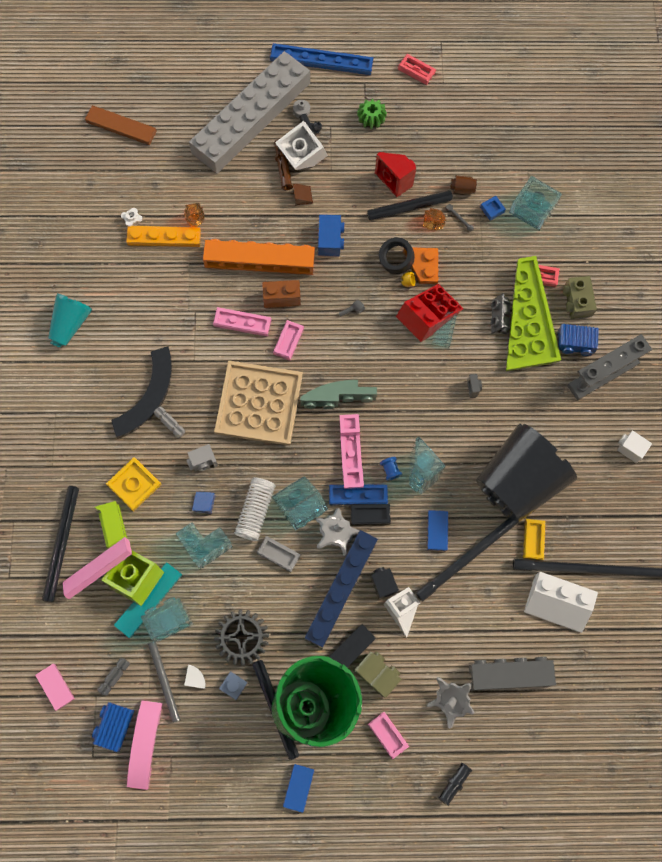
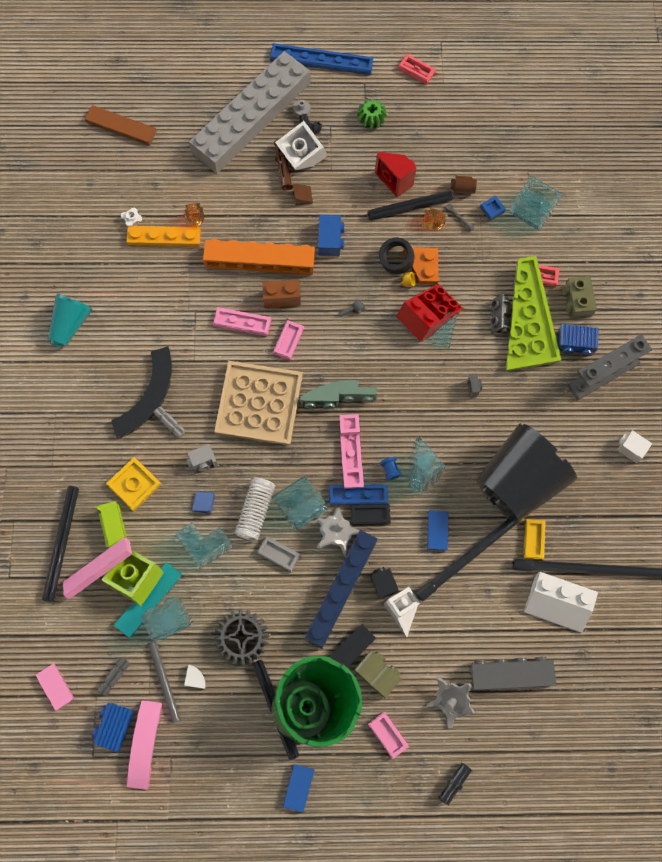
sand blue plate [219,671,248,701] -> none

